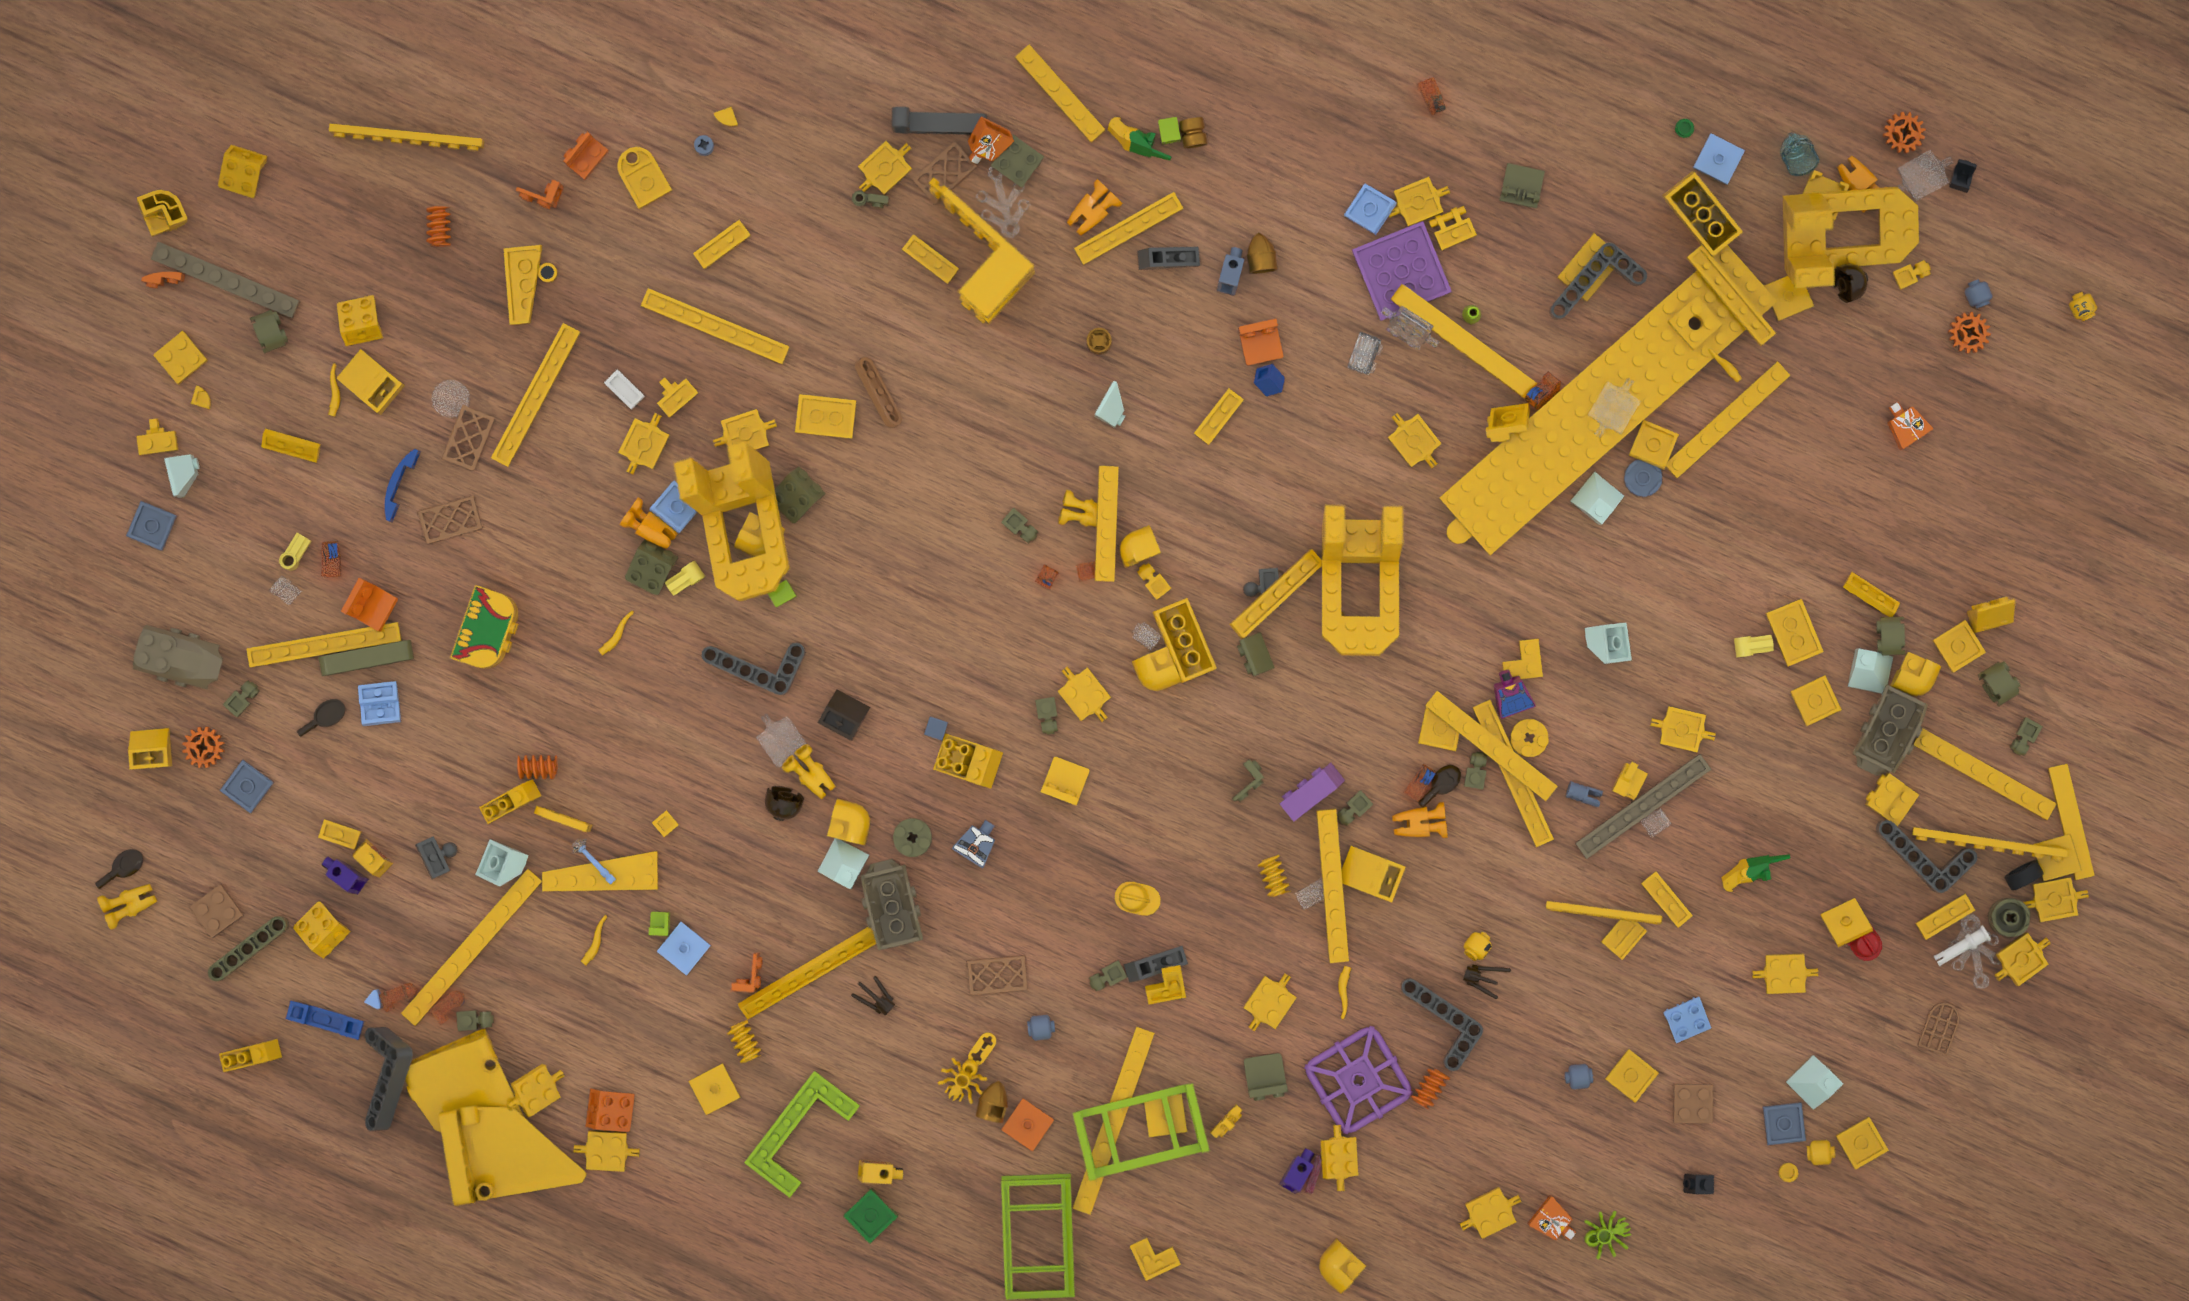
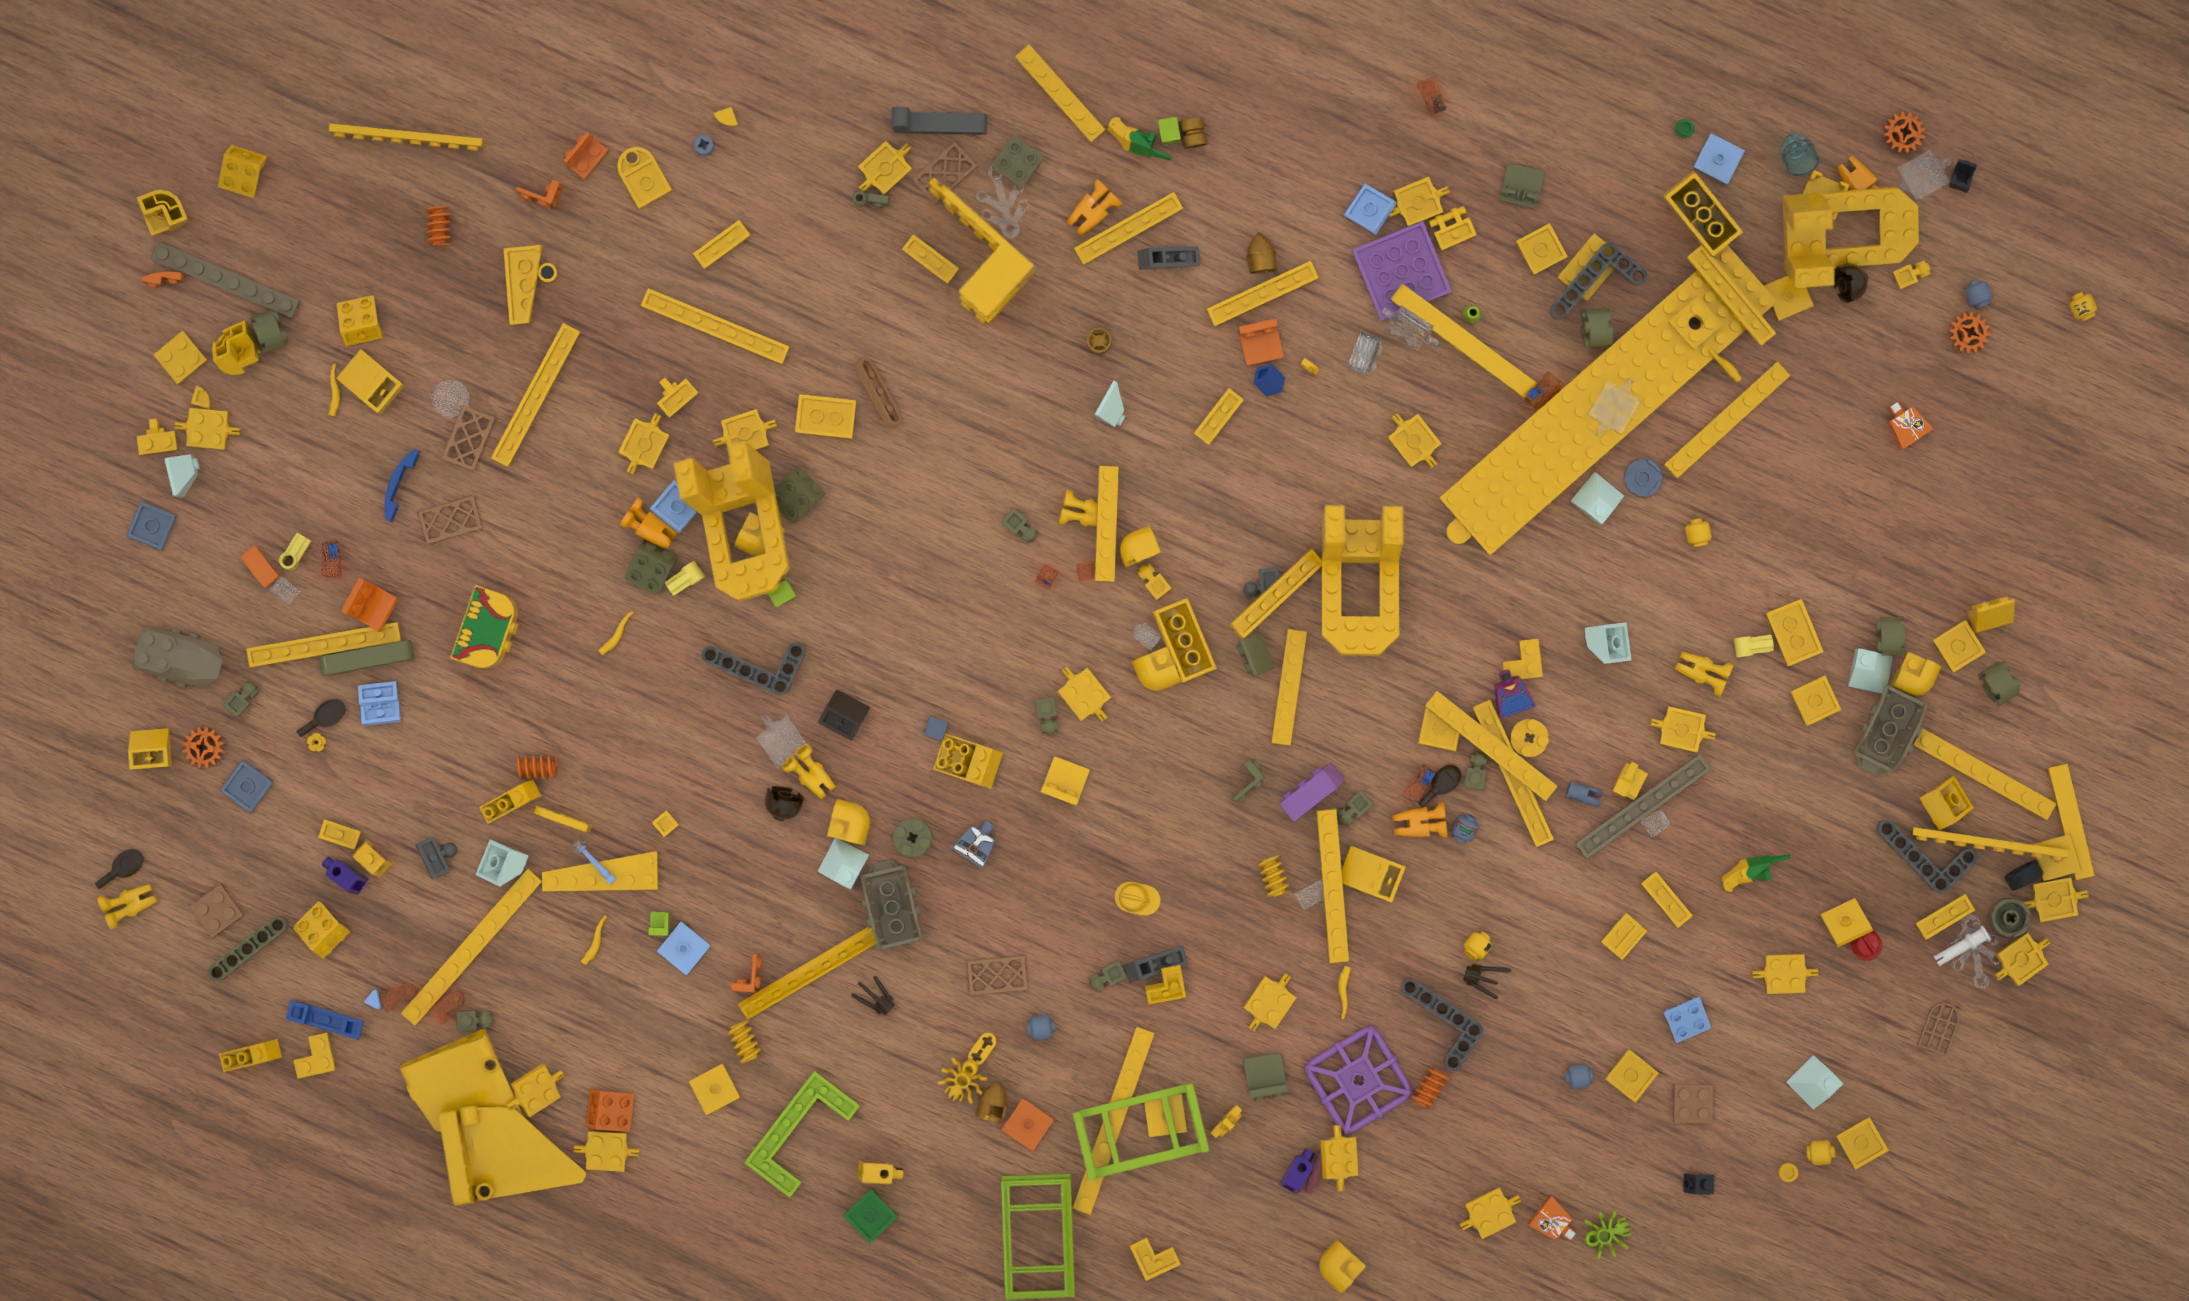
yellow plate [261,429,320,463] -> none
dark grey beam [365,1027,413,1131] -> none
white tile [604,369,645,410] -> none
orange torso [968,116,1014,164] -> none
sand blue torso [1216,247,1244,296] -> none
yellow plate [1486,403,1530,442] -> none
yellow tile [1546,901,1662,925] -> none
yellow plate [1629,420,1679,470] -> none
sand blue tile [1763,1102,1806,1145] -> none
yellow plate [1843,572,1900,617] -> none
yellow plate [1865,773,1919,826] -> none
olive plate [2010,717,2043,756] -> none
none -> yellow plate [174,408,241,450]
none -> yellow brick [212,320,261,375]
none -> orange slope [241,545,280,589]
none -> yellow plate [294,1032,336,1079]
none -> yellow plate [307,733,326,752]
none -> yellow plate [1206,261,1319,327]
none -> yellow plate [1271,629,1307,746]
none -> yellow tile [1300,358,1320,375]
none -> sand blue head [1451,813,1479,843]
none -> yellow plate [1516,223,1568,275]
none -> olive brick [1580,308,1613,348]
none -> yellow piece [1675,651,1734,697]
none -> yellow head [1685,518,1712,547]
none -> yellow slope [1919,775,1974,831]

